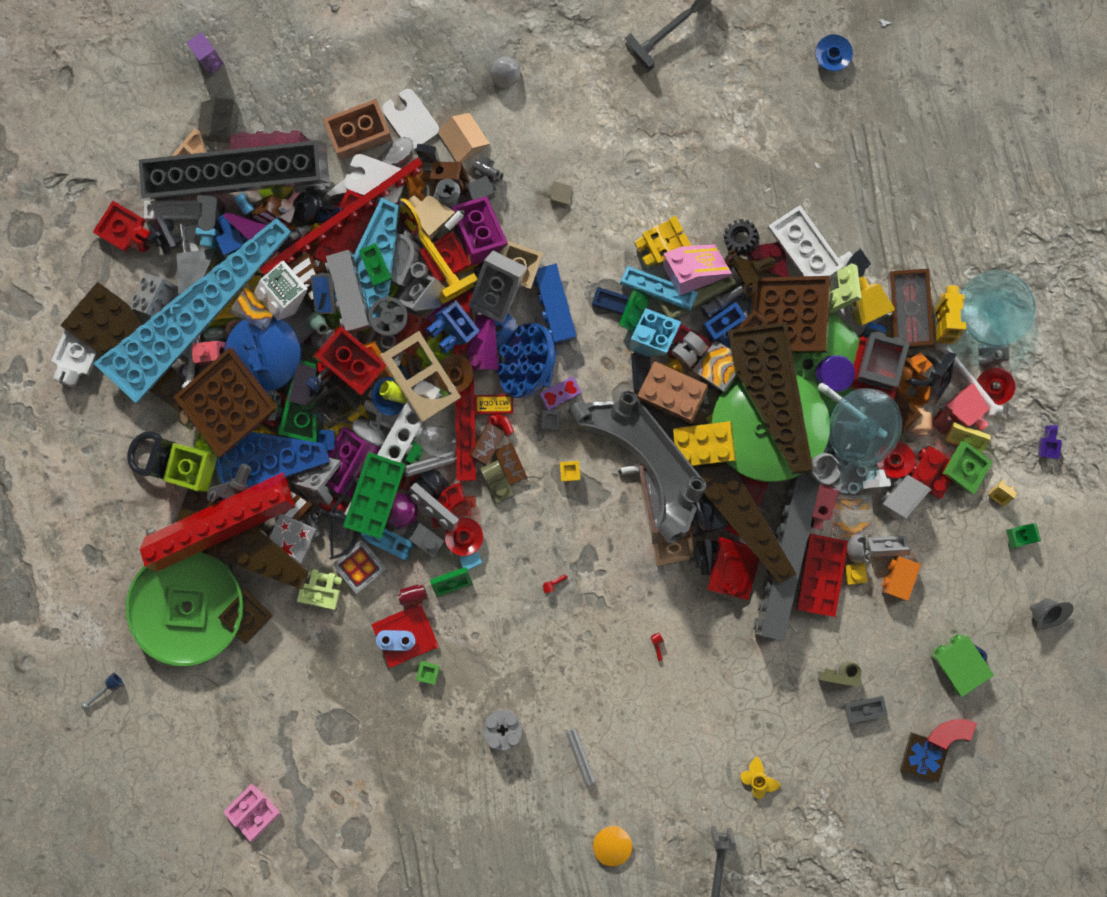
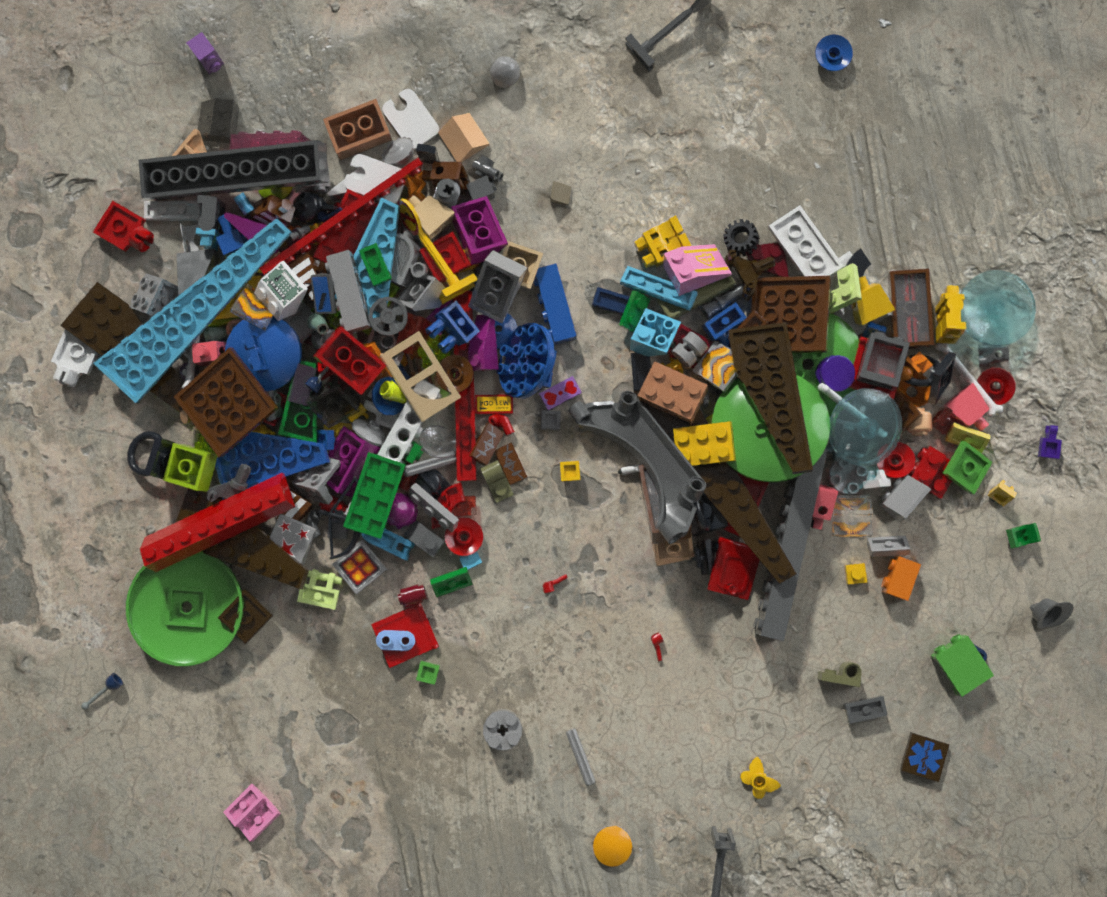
black hips [147,216,182,255] -> none
piece [435,210,464,240] -> none
red plate [796,534,848,617] -> none
light grey hair [810,453,841,485] -> none
light grey hair [847,534,869,564] -> none
tile [926,719,977,750] -> none

